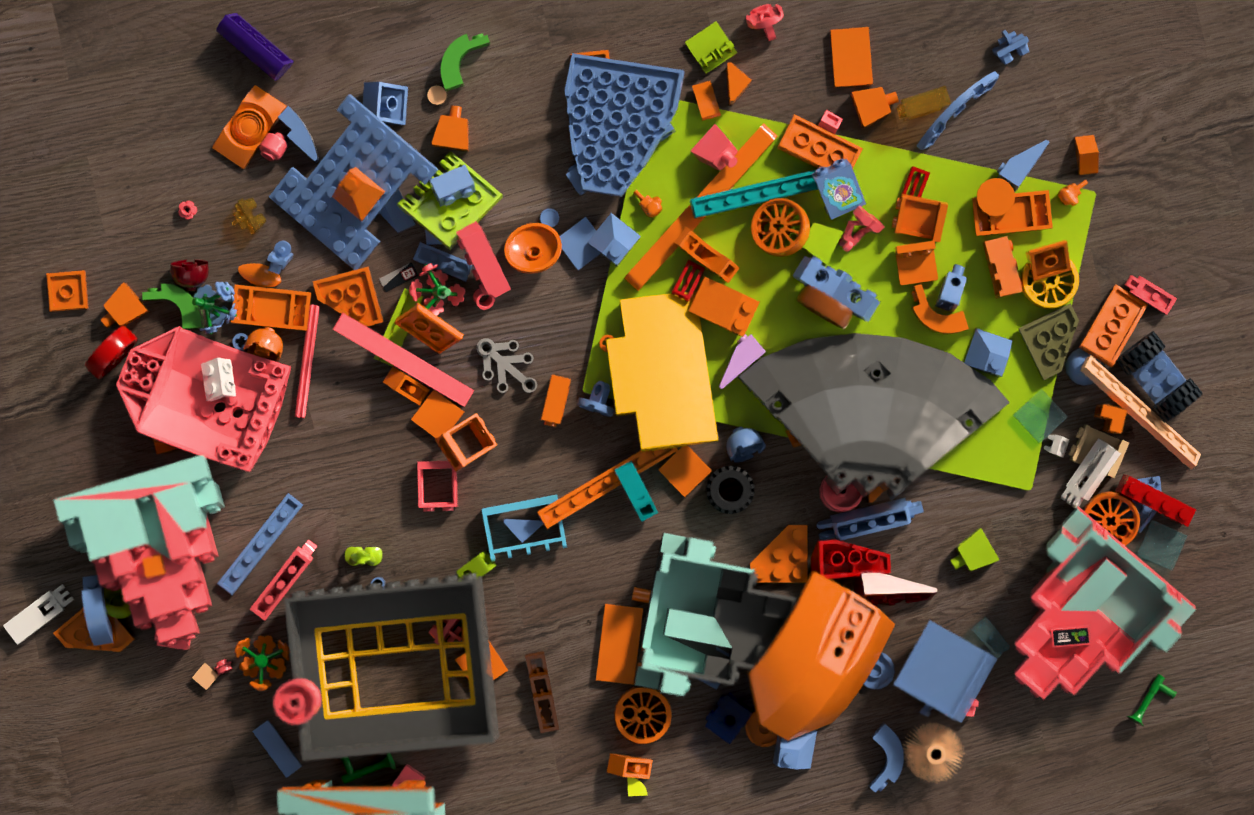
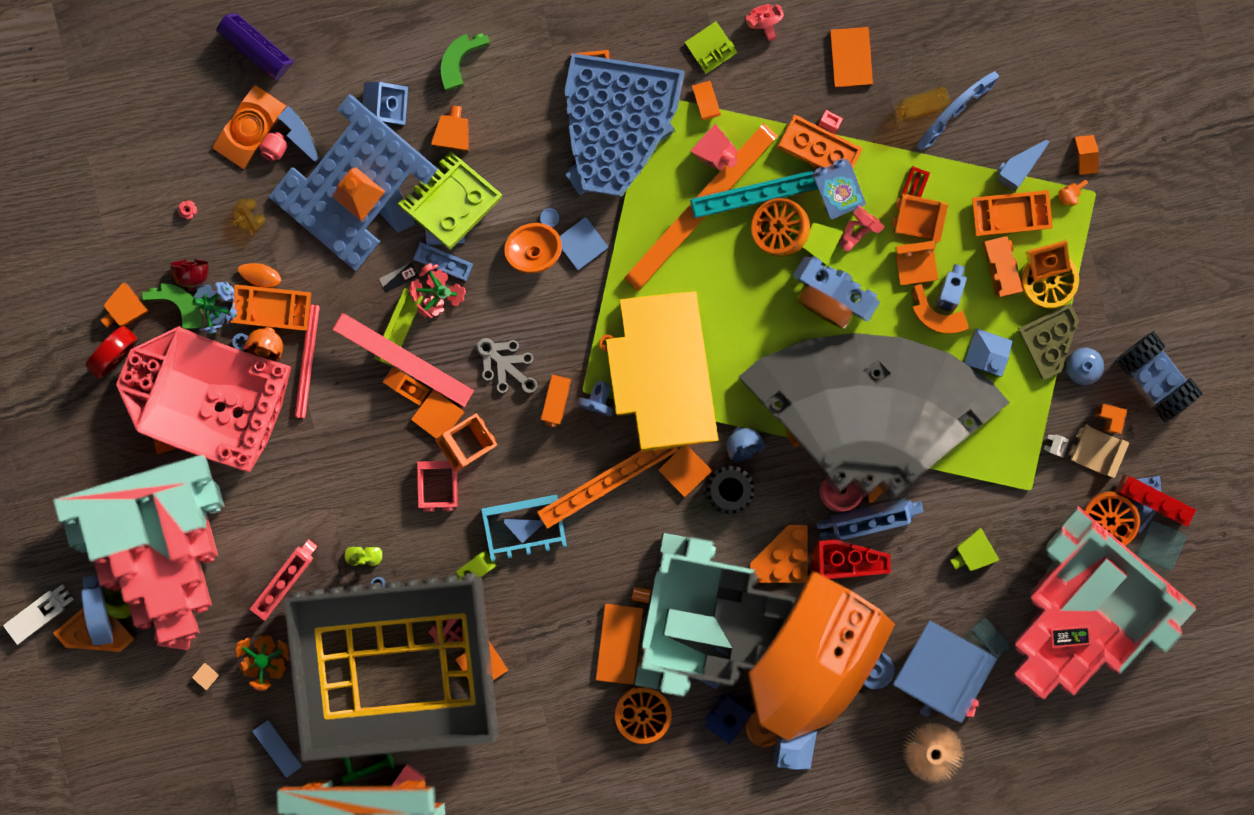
orange tile [46,270,89,312] -> none
orange tile [142,555,166,578] -> none
white bracket [201,358,236,402] -> none
coral plate [214,659,232,675] -> none
medium blue tile [217,493,303,595] -> none
medium blue hips [267,240,293,274] -> none
coral wheel [274,678,321,724] -> none
orange plate [312,266,384,327] -> none
orange tile [395,303,464,354] -> none
light nougat tile [427,85,447,105] -> none
medium blue brick [430,165,476,207] -> none
coral hinge [456,222,511,310] -> none
reddish brown slope [525,651,559,733] -> none
medium blue slope [587,213,641,266] -> none
orange slope [607,753,653,779] -> none
teal slope [615,461,658,522] -> none
neon yellow tile [627,777,647,796] -> none
orange piece [634,190,662,218] -> none
red tile [671,259,705,302] -> none
orange arch [675,227,740,283] -> none
orange slope [688,276,760,337] -> none
lavender slope [719,334,766,389] -> none
orange slope [726,62,752,105] -> none
orange torso [851,87,899,129] -> none
wedge [854,571,937,608] -> none
medium blue arch [869,722,904,793] -> none
orange tile [976,178,1015,217] -> none
medium blue hips [992,30,1029,64] -> none
clear light blue tile [1013,389,1067,443] -> none
white hinge [1061,438,1121,508] -> none
orange tile [1079,284,1148,368] -> none
light nougat plate [1080,355,1201,469] -> none
coral hinge [1125,275,1177,315] -> none
green piece [1126,674,1177,727] -> none

